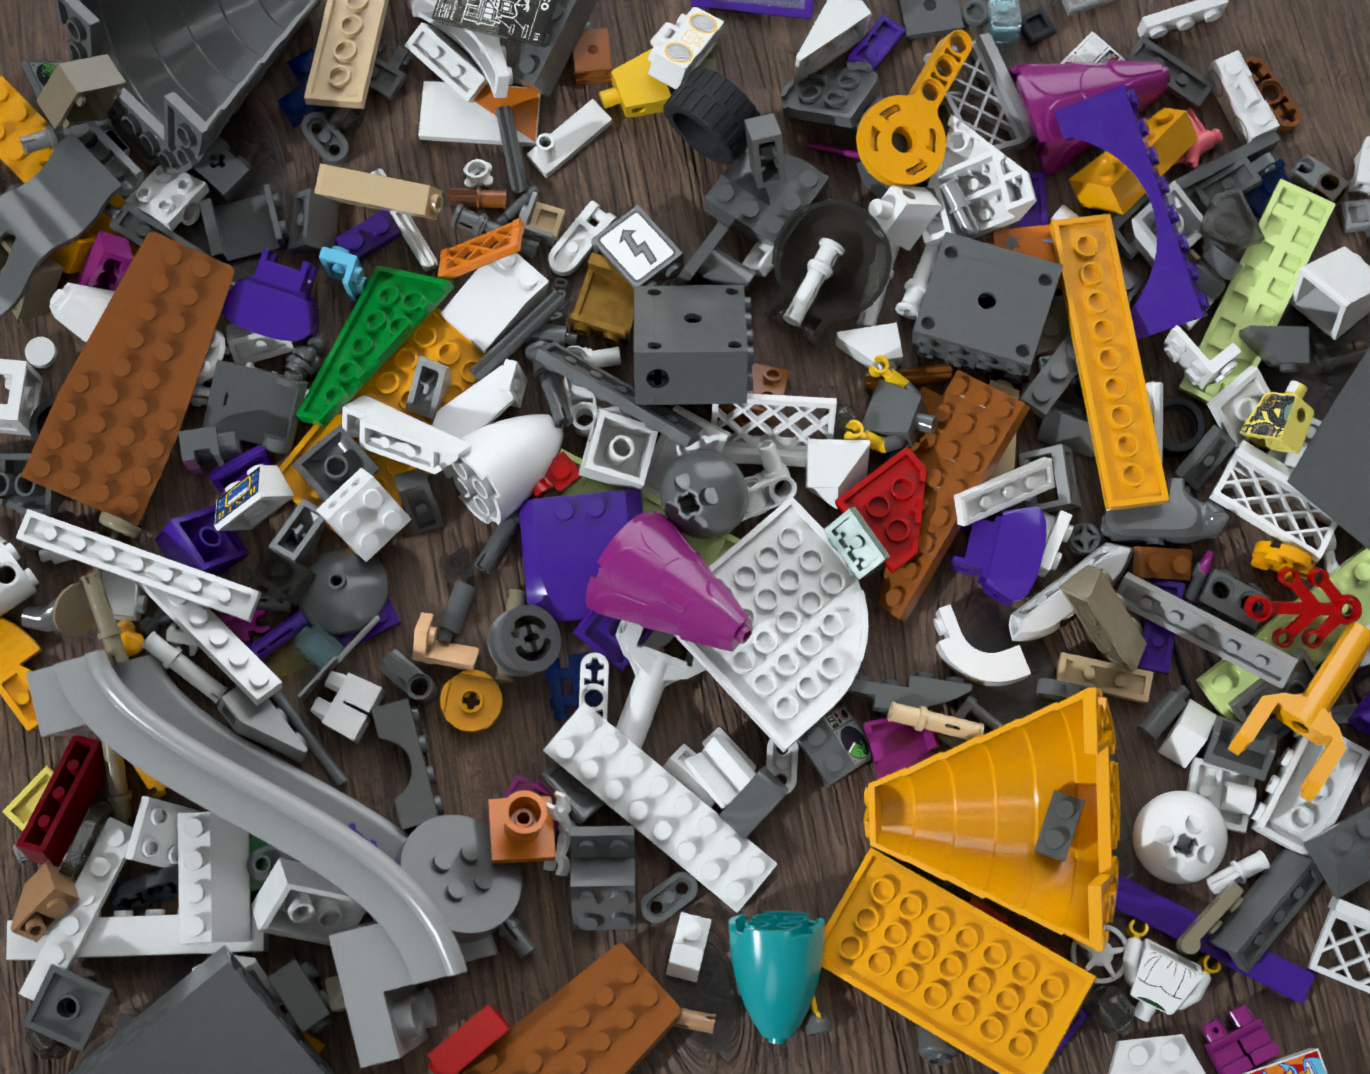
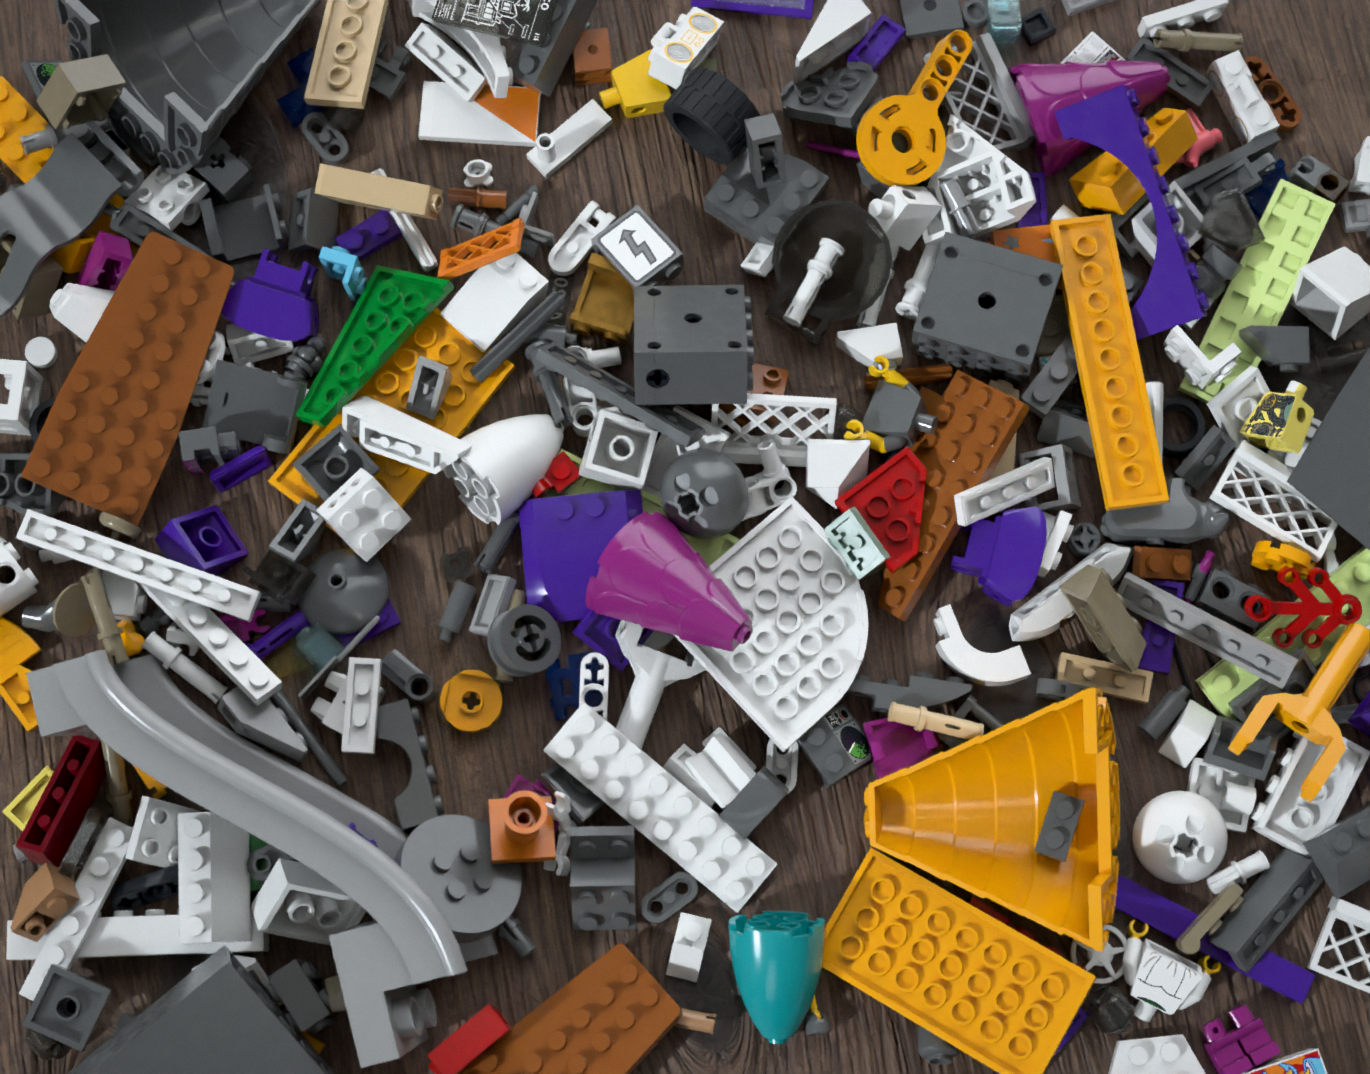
white slope [214,464,295,531] -> none
dark grey plate [394,468,444,535] -> none
light nougat bracket [412,612,479,670] -> none
white piece [432,359,528,439] -> none
dark grey axle [496,106,528,194] -> none
tan plate [529,202,566,241] -> none
dark grey plant [675,222,757,288] -> none
none -> white plate [341,657,382,754]
none -> light grey tile [469,574,517,636]
none -> dark tan pin [1154,28,1243,52]

